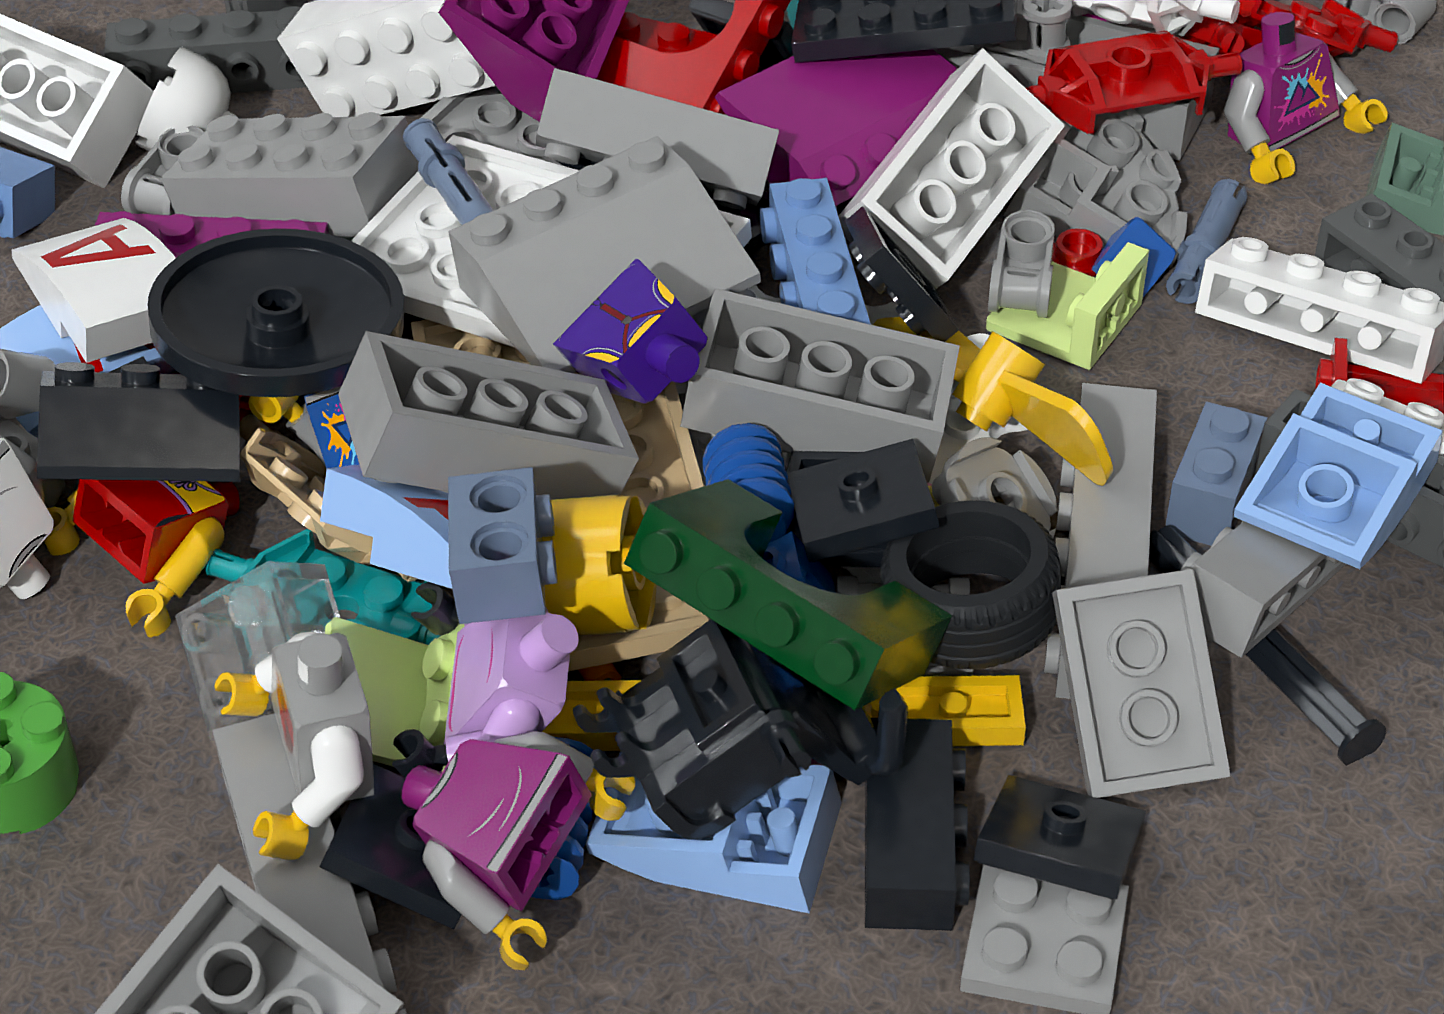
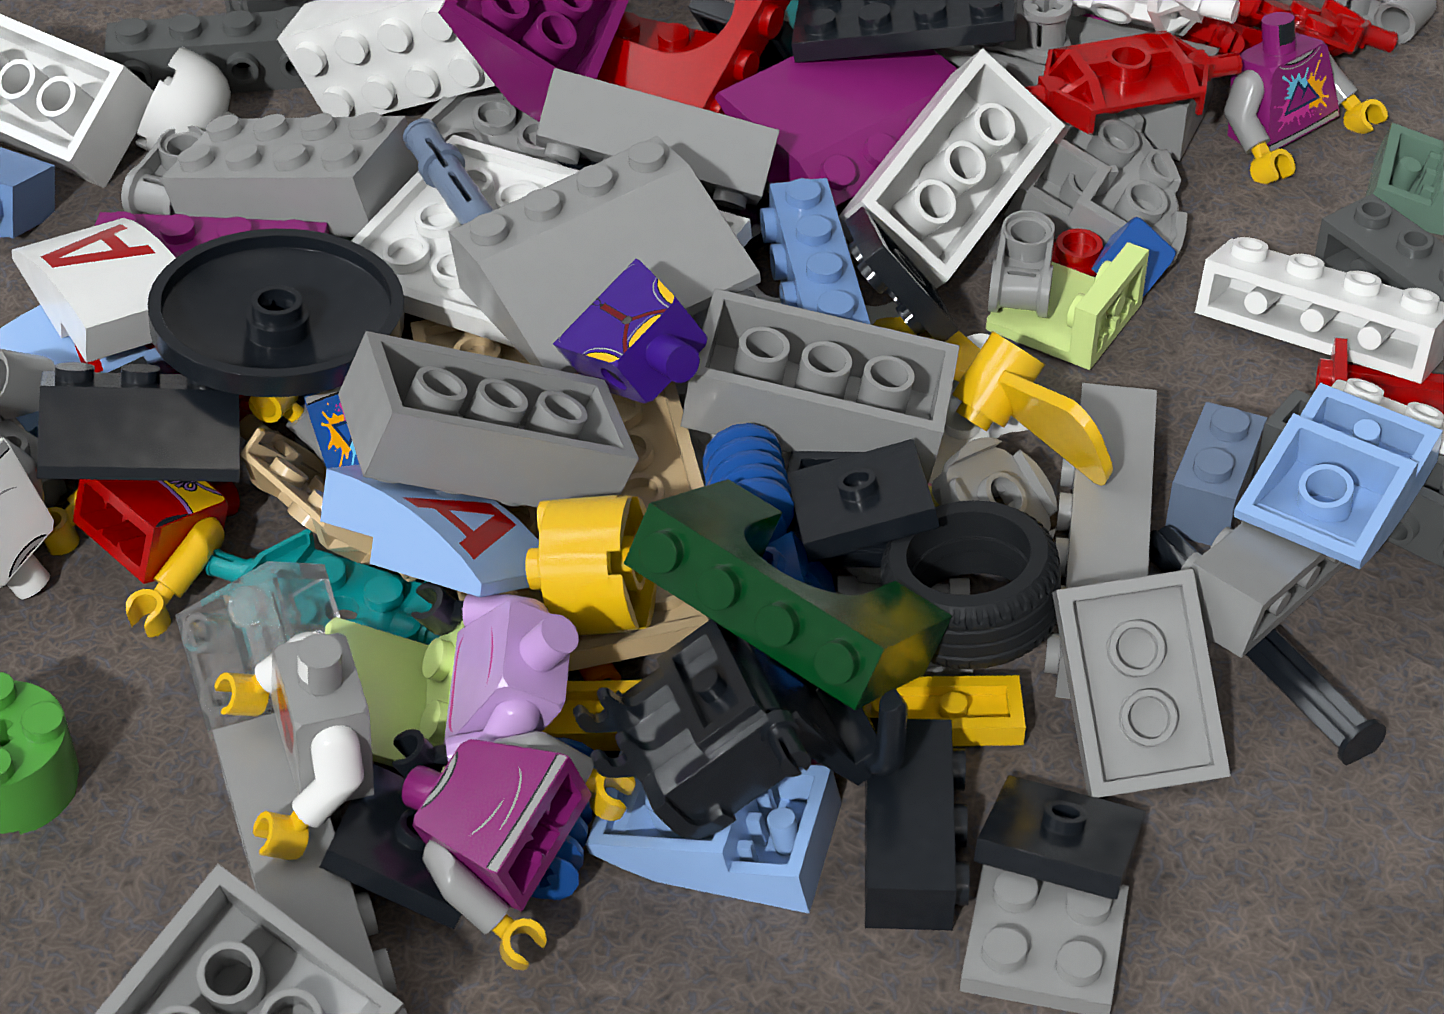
sand blue brick [448,467,557,624] -> none
sand blue pin [1166,179,1248,304] -> none

